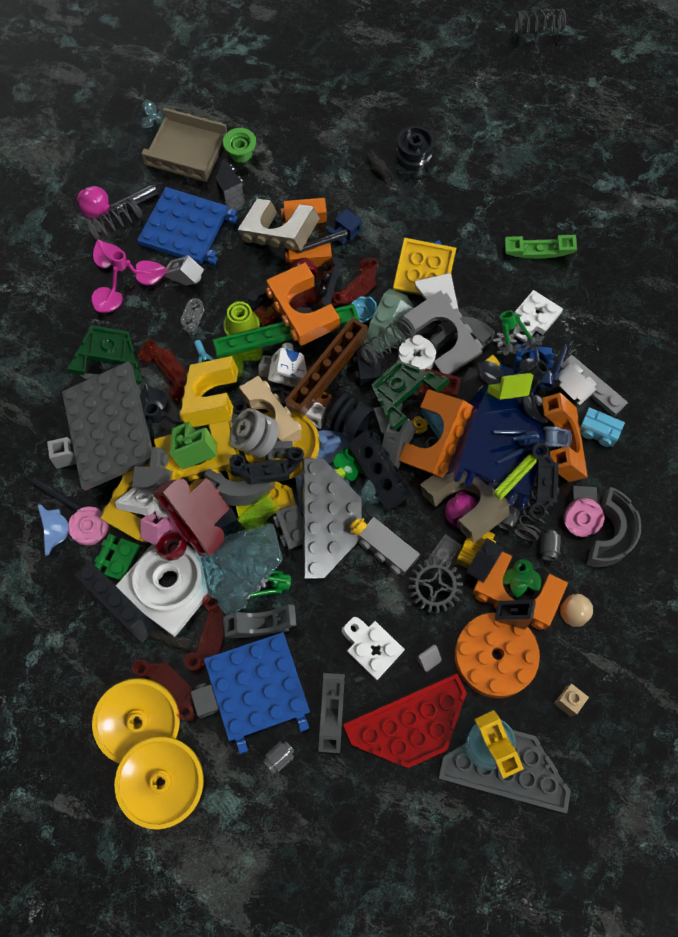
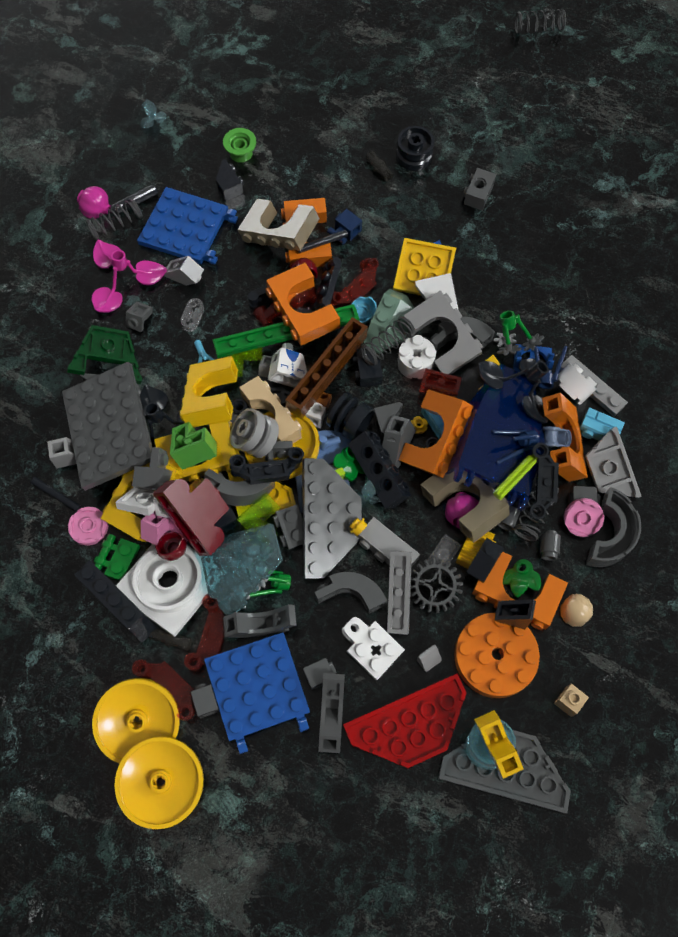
medium blue hat [38,505,69,556] -> none
clear red plate [138,339,188,401] -> none
dark tan panel [142,108,227,182] -> none
lime piece [223,302,260,336] -> none
dark grey brick [263,741,294,774] -> none
dark green wing [371,360,450,431] -> none
lime panel [487,373,534,400] -> none
bright green slope [505,235,577,259] -> none
white plate [513,290,563,342] -> none
none -> dark grey bracket [126,302,153,332]
none -> dark grey brick [303,658,337,690]
none -> dark grey arch [315,572,387,614]
none -> light grey plate [387,551,412,634]
none -> dark grey brick [463,168,497,211]
none -> light grey wing [585,427,642,497]

